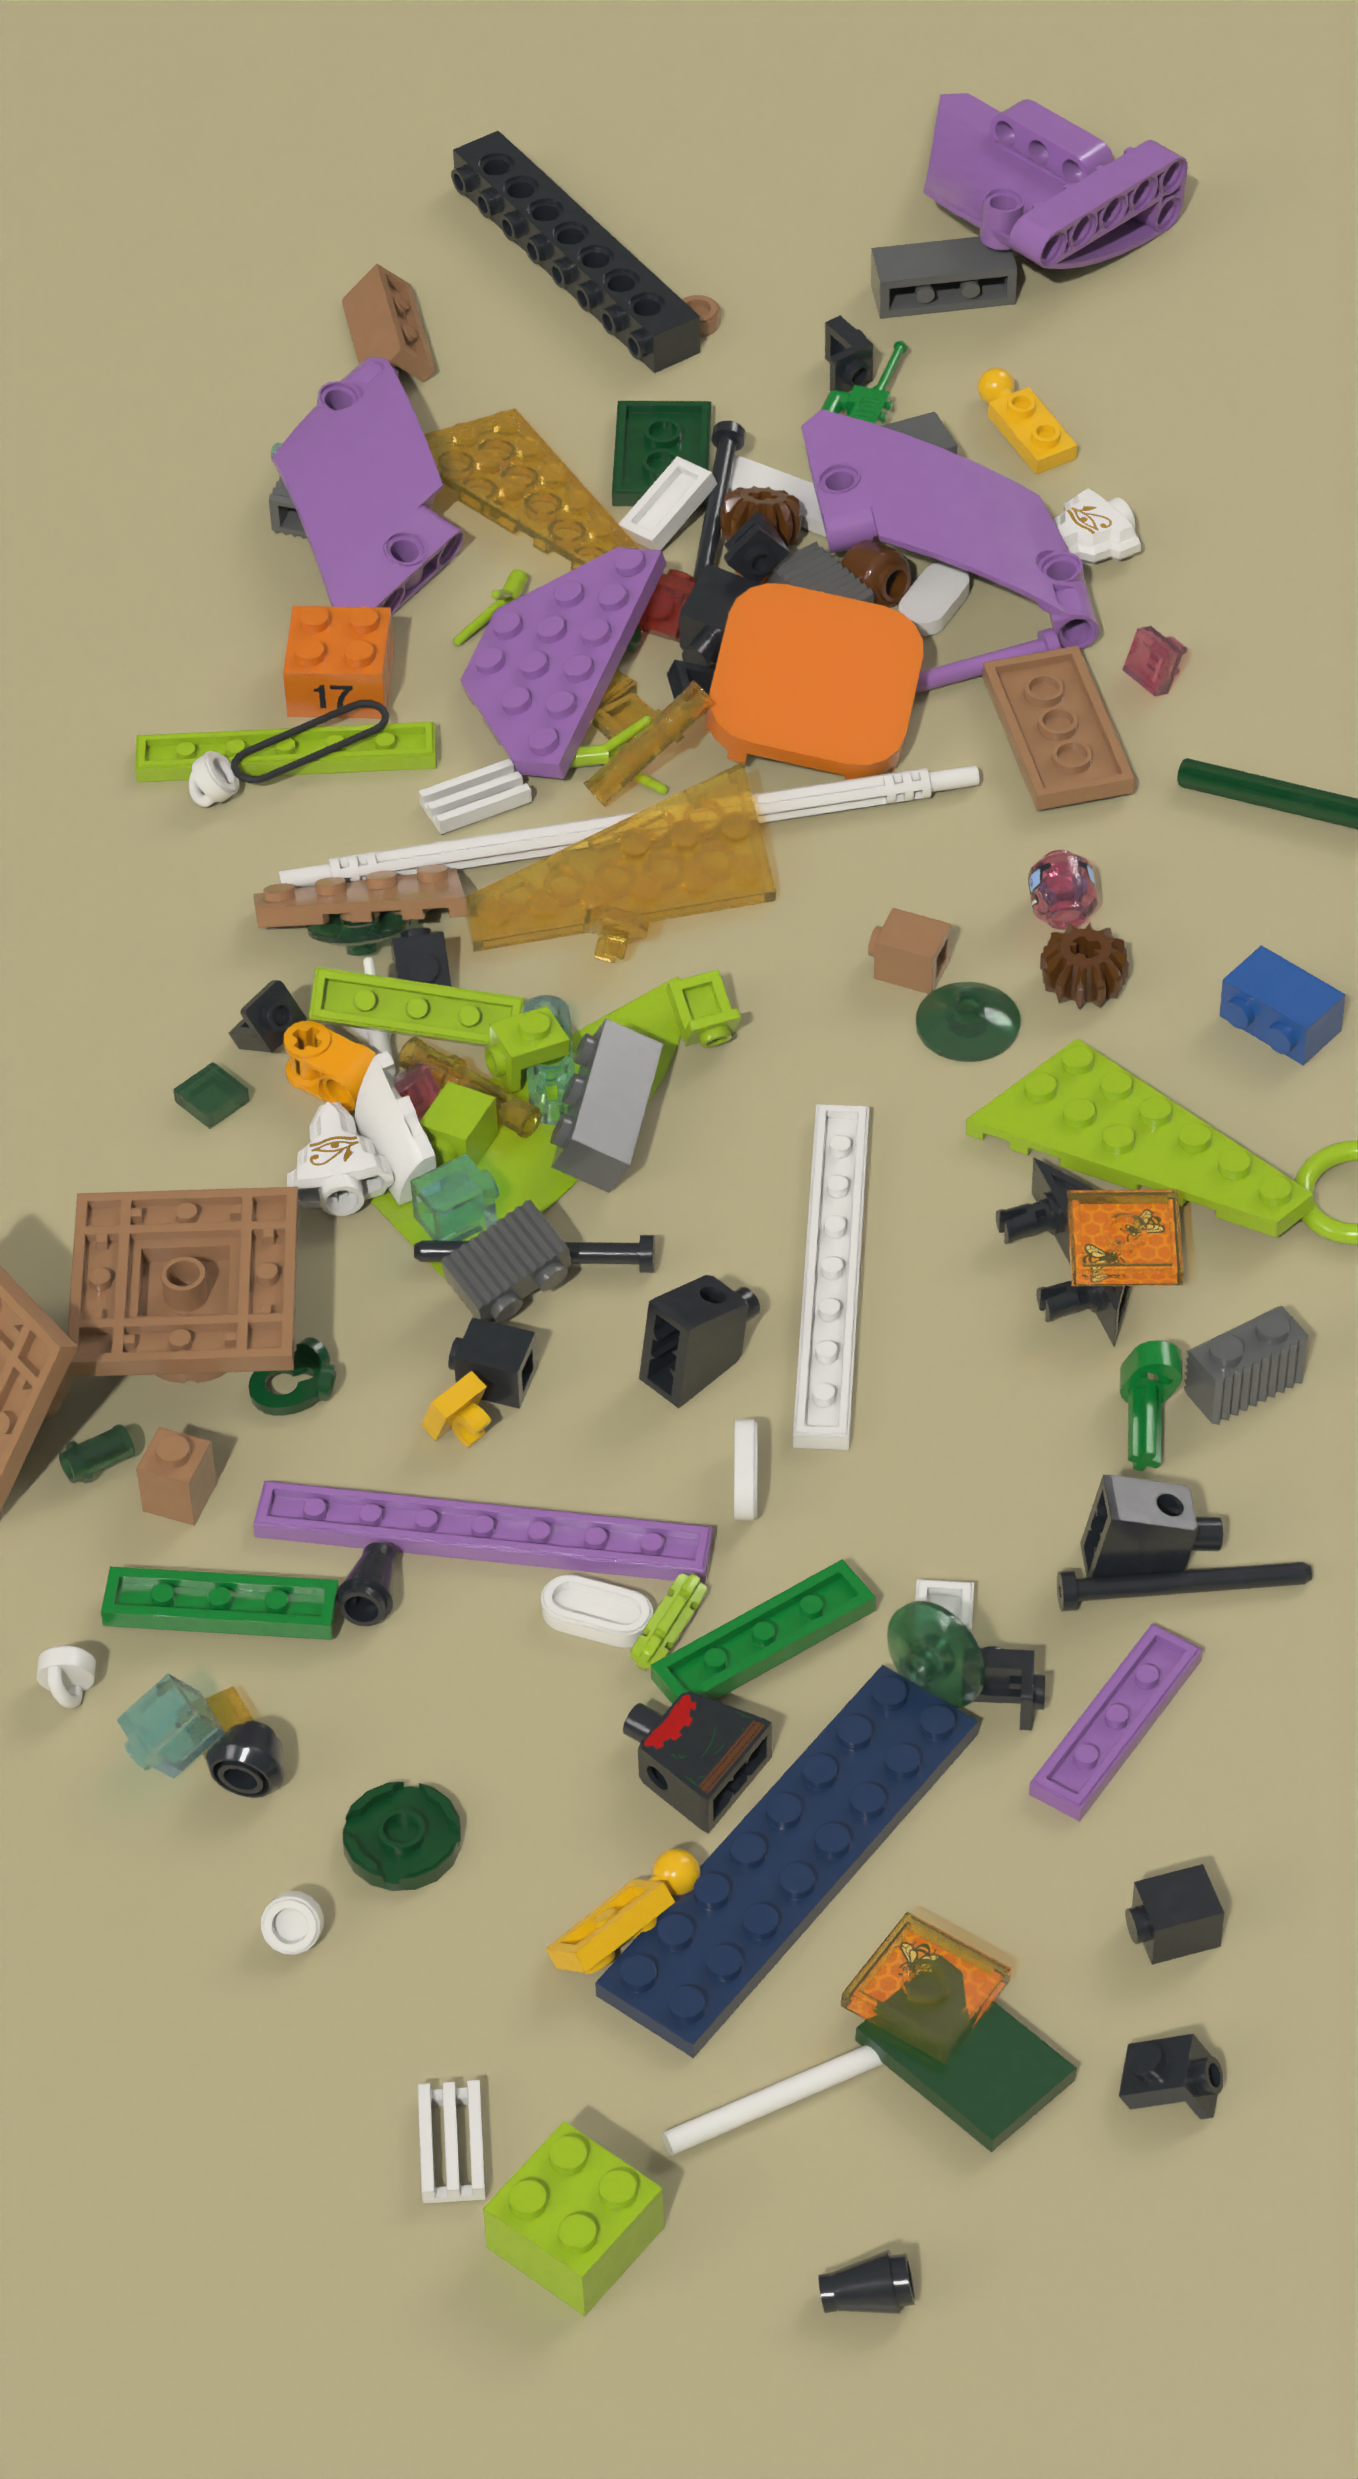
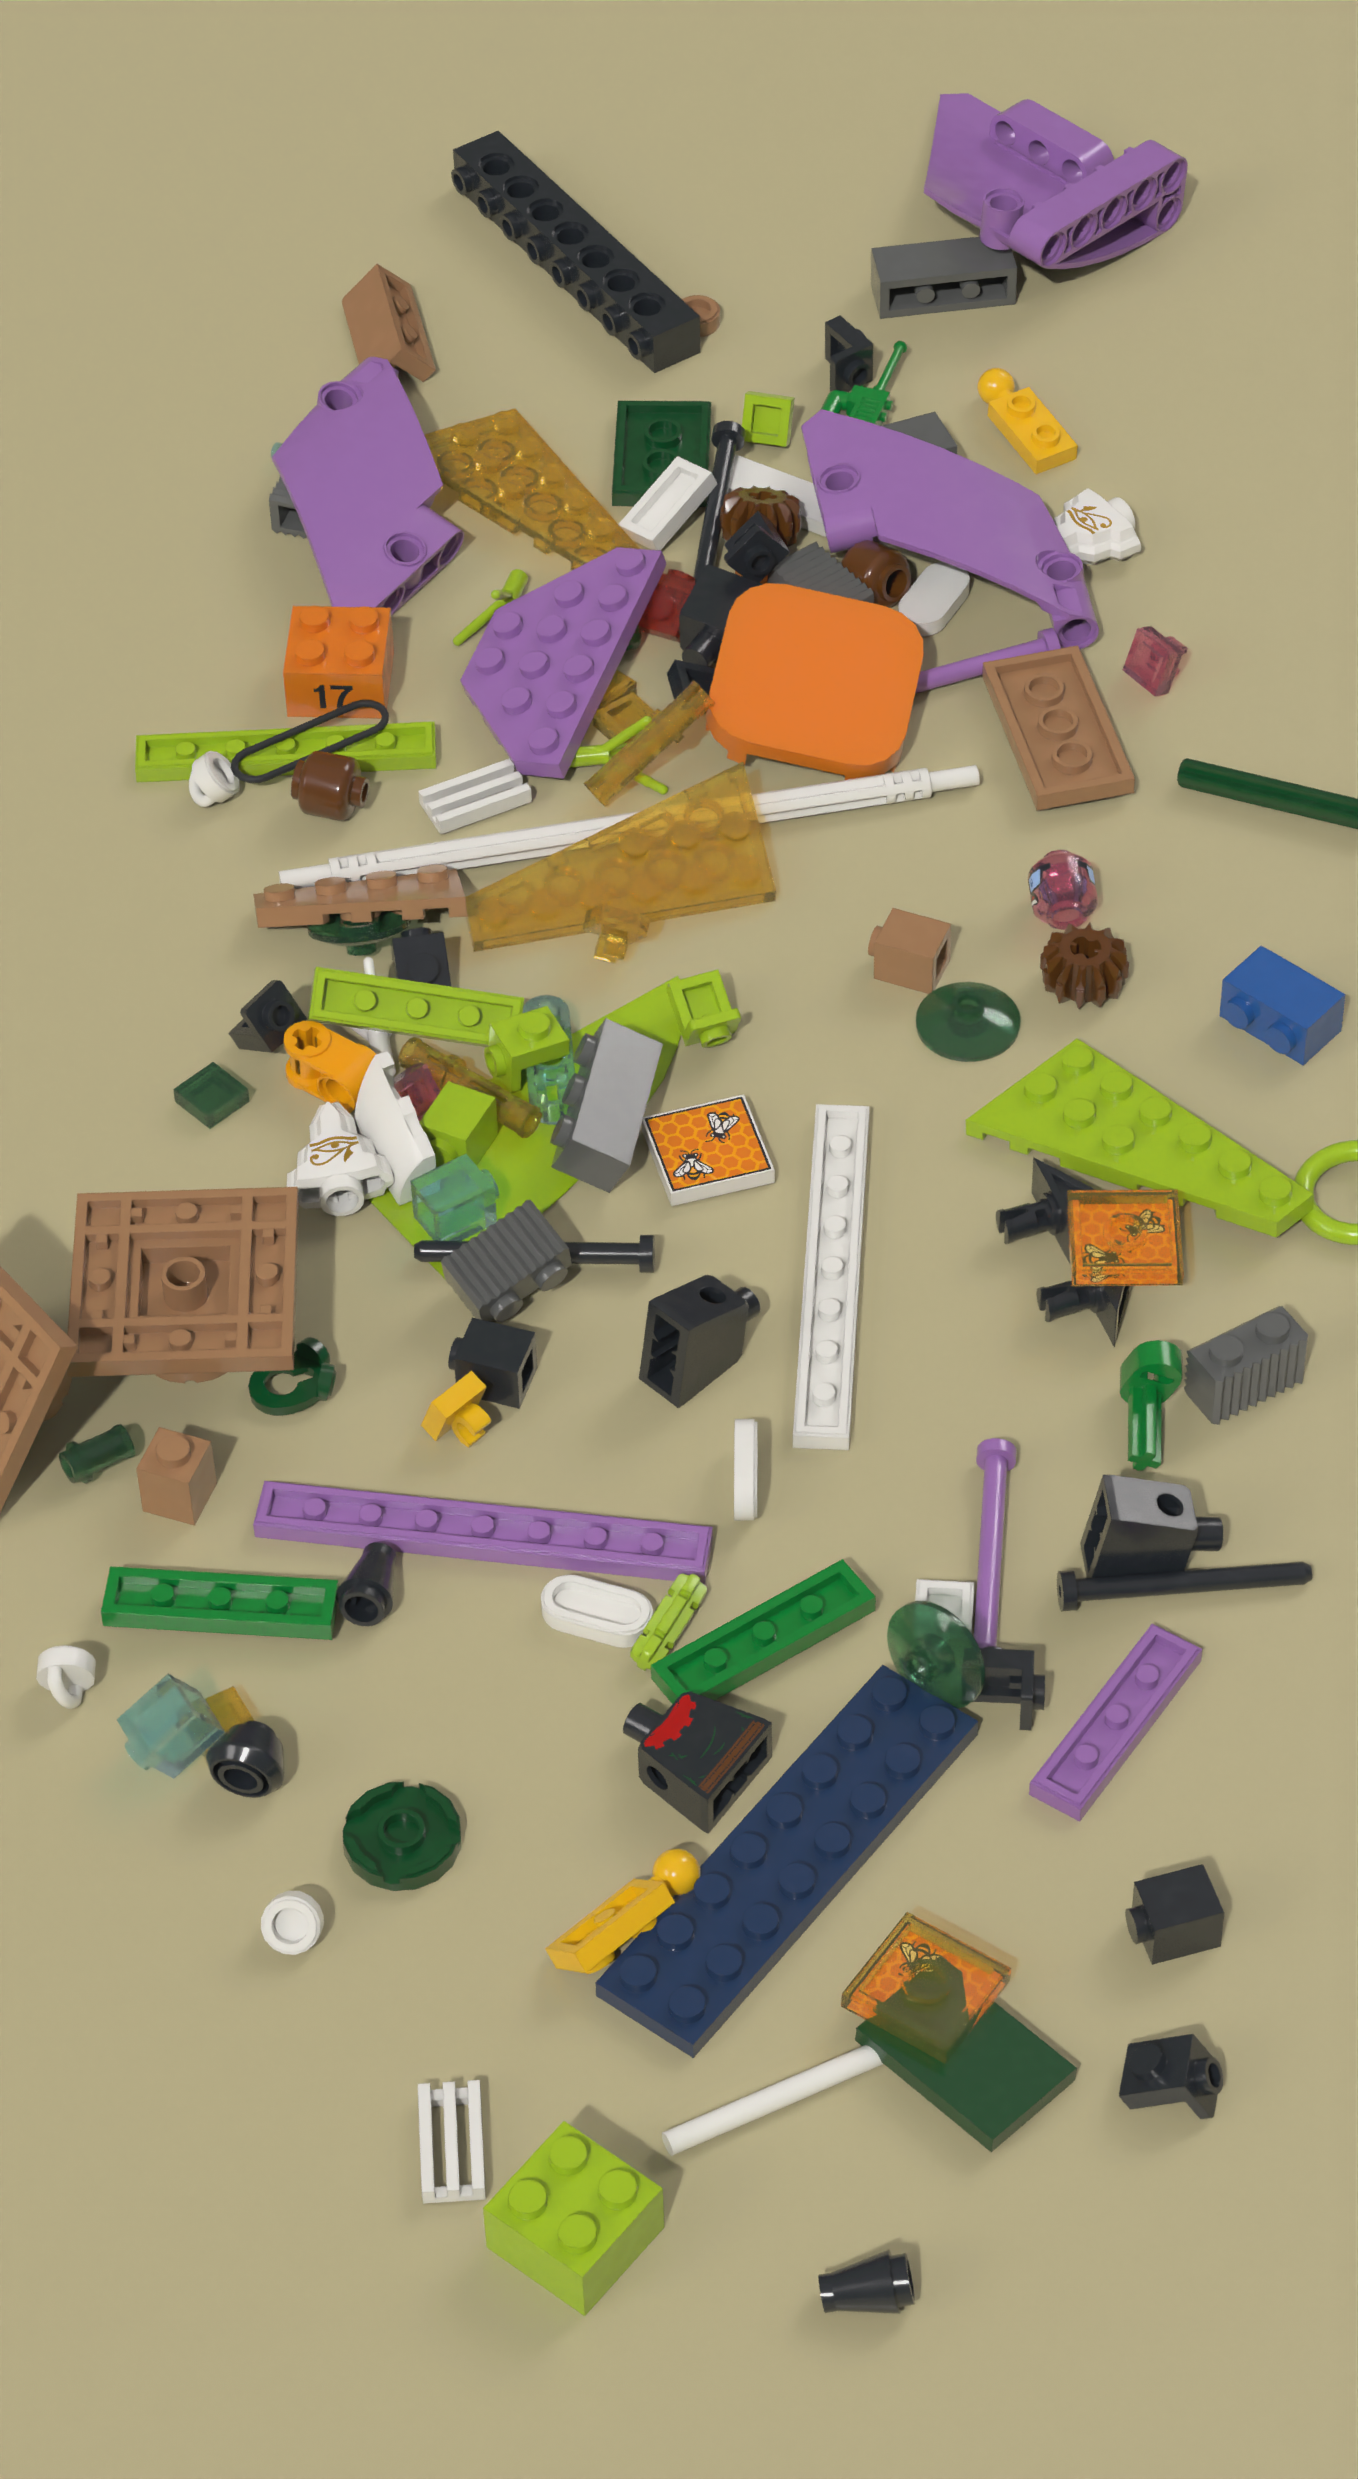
none -> reddish brown head [291,751,369,821]
none -> tile [642,1094,775,1206]
none -> lime tile [742,391,795,447]
none -> medium lavender bar [973,1438,1017,1648]

